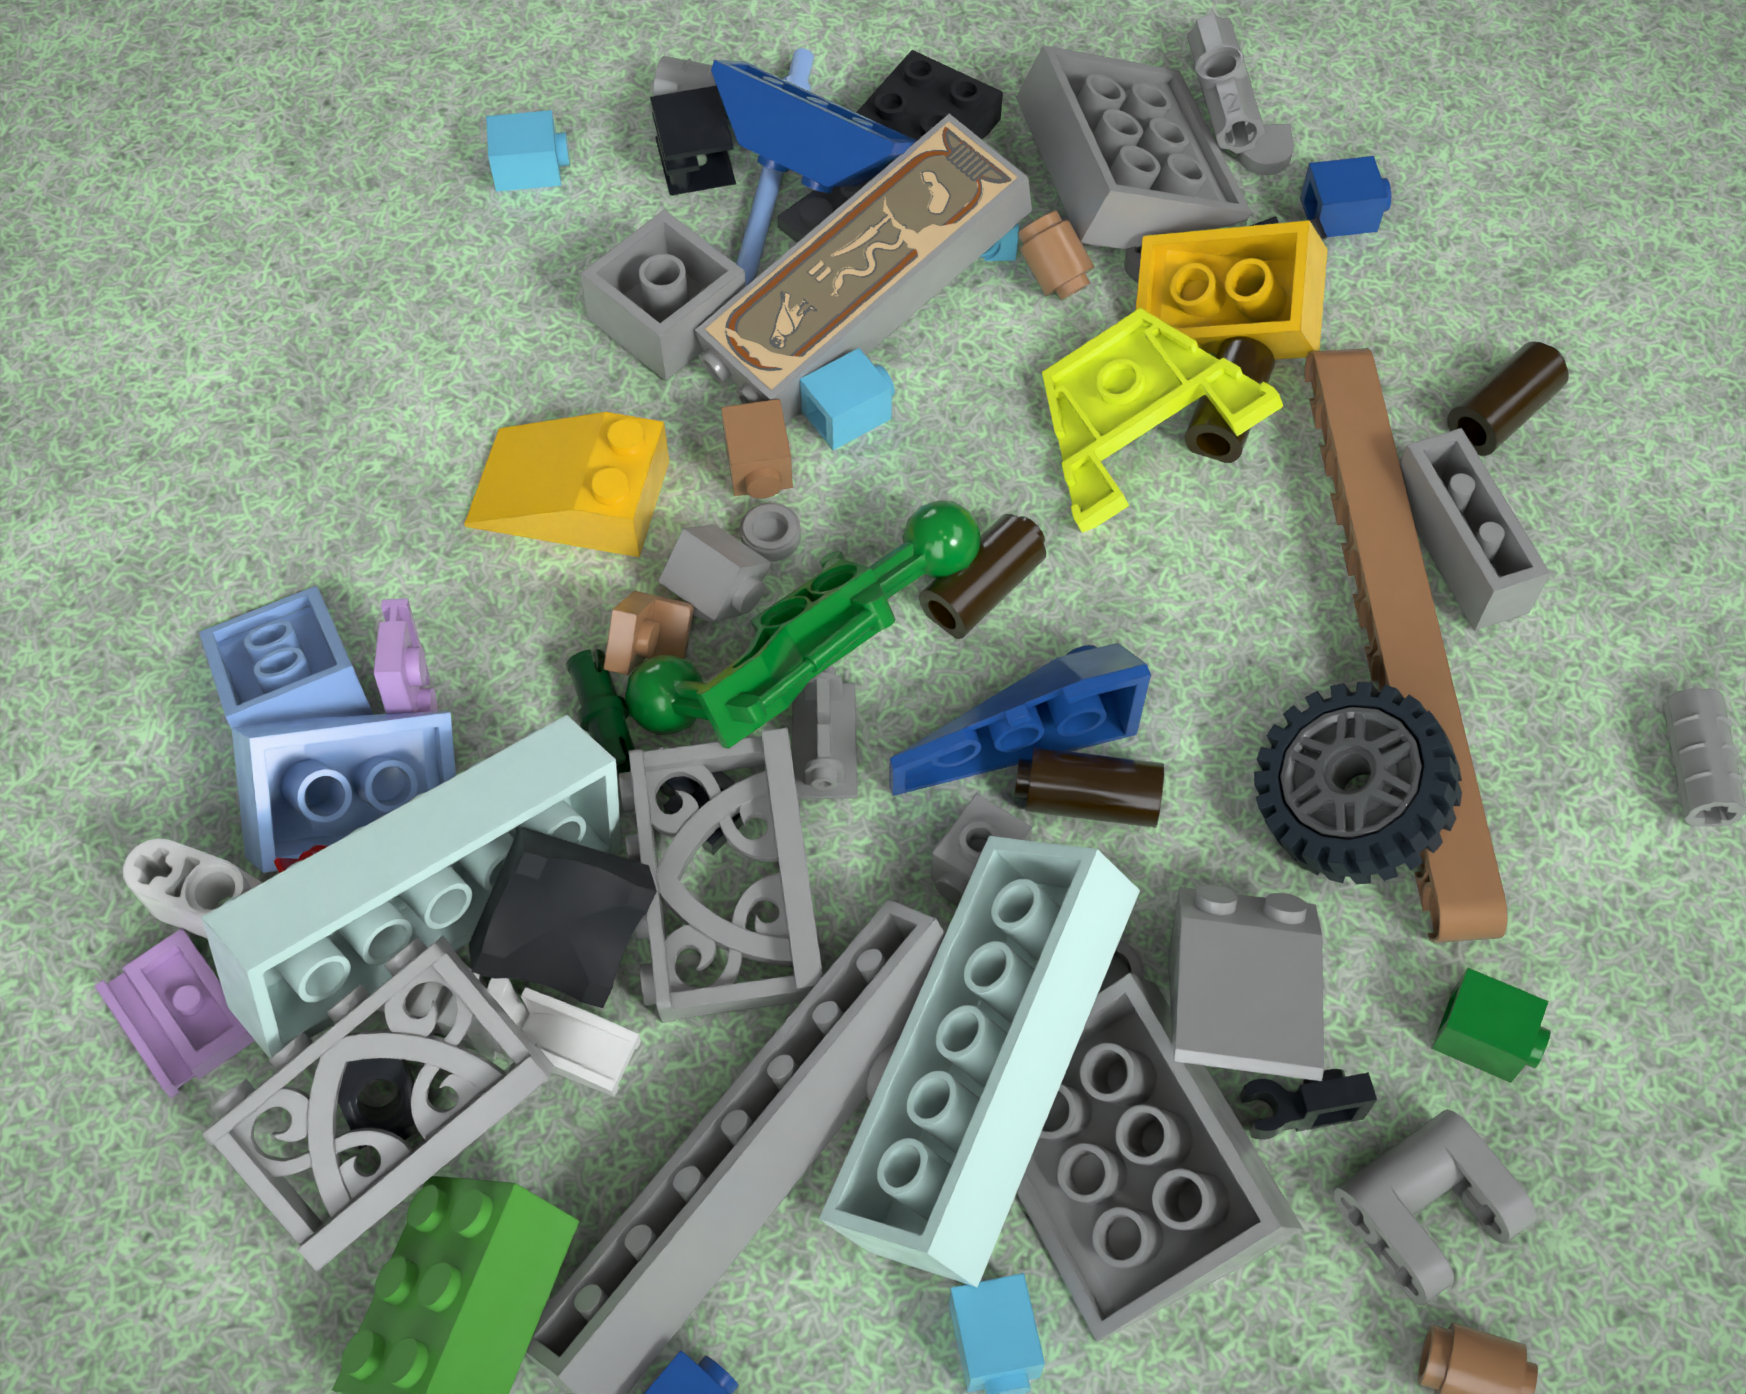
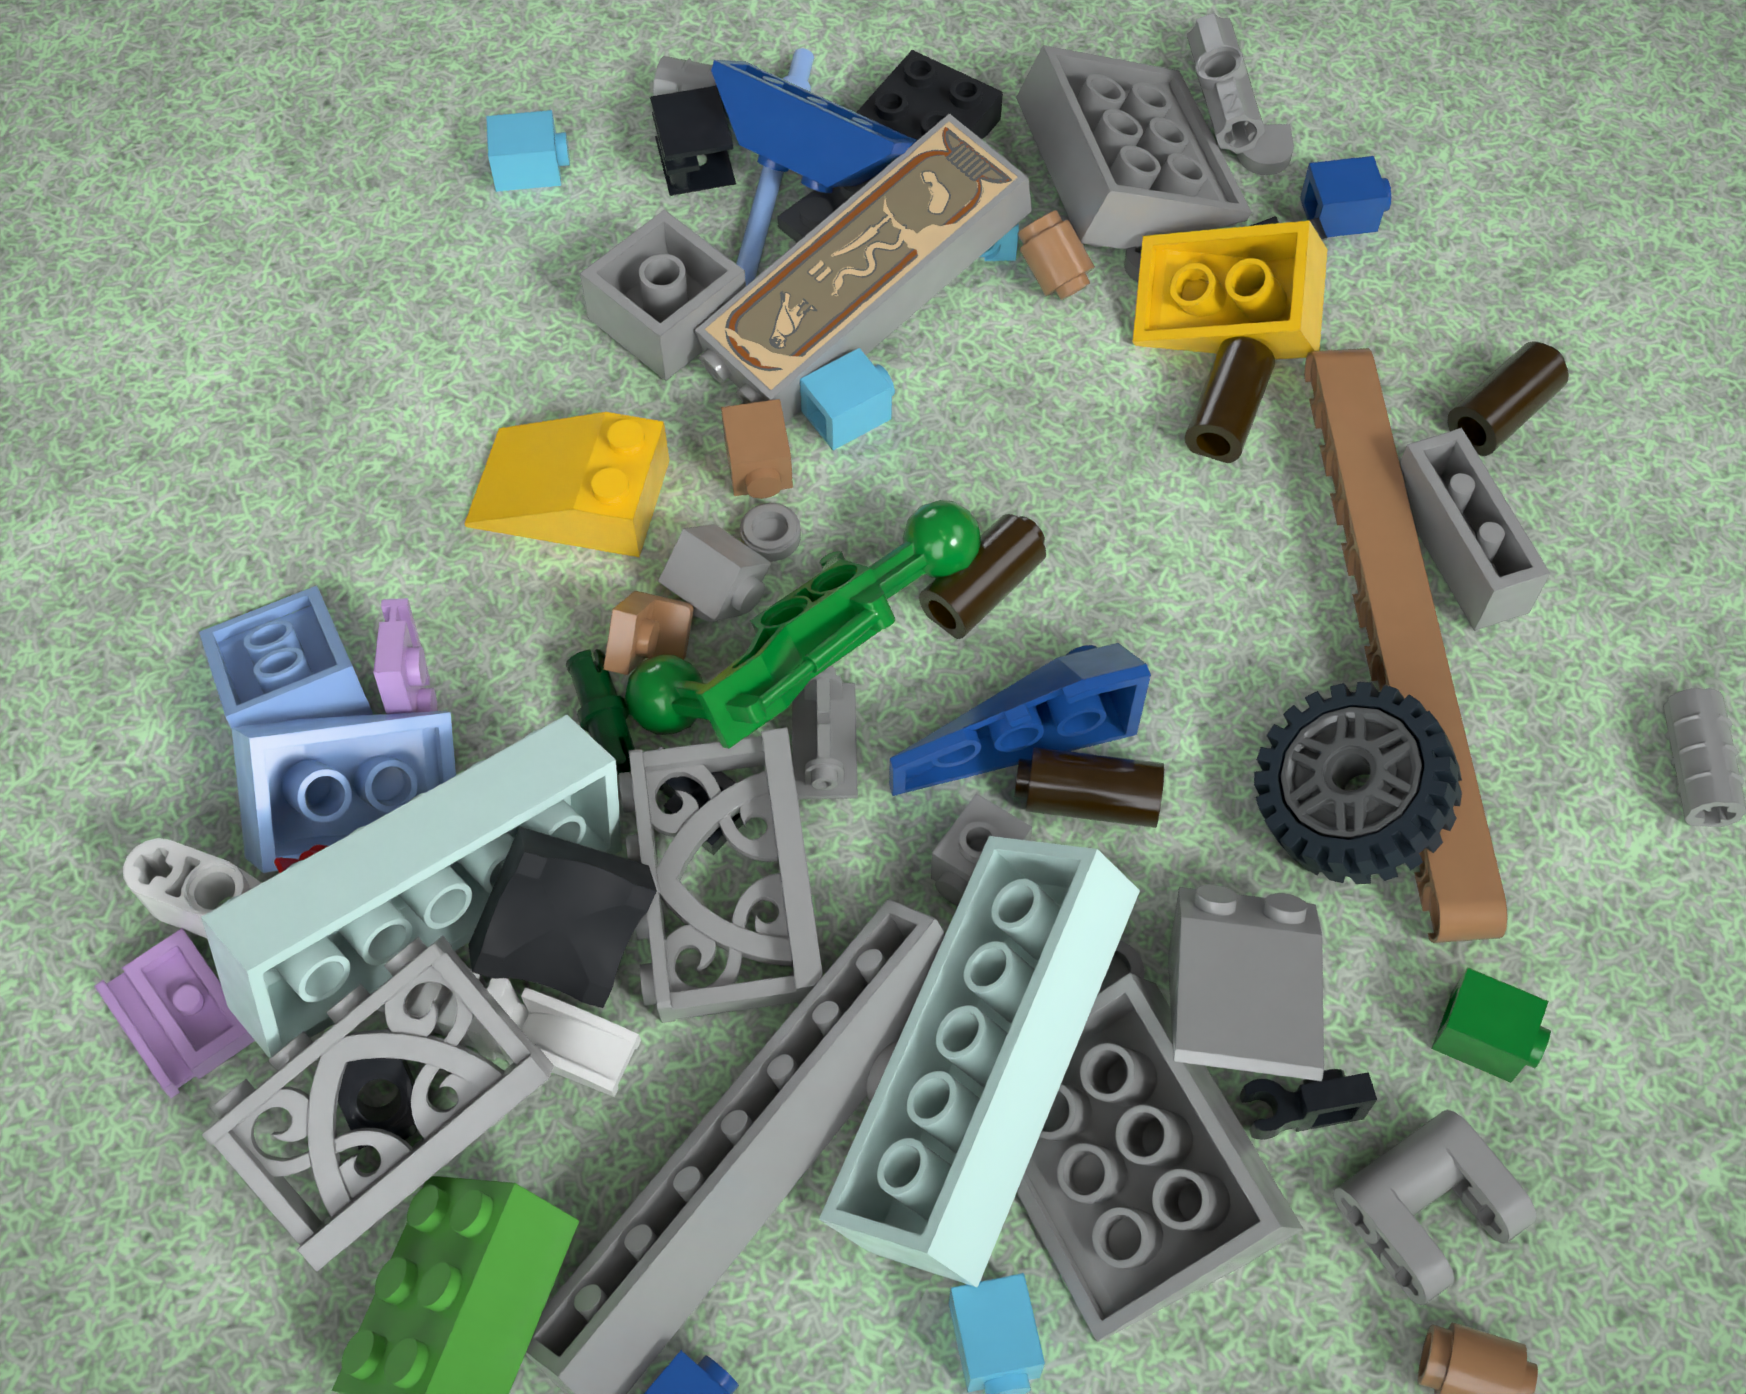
neon yellow wing [1042,308,1284,533] -> none

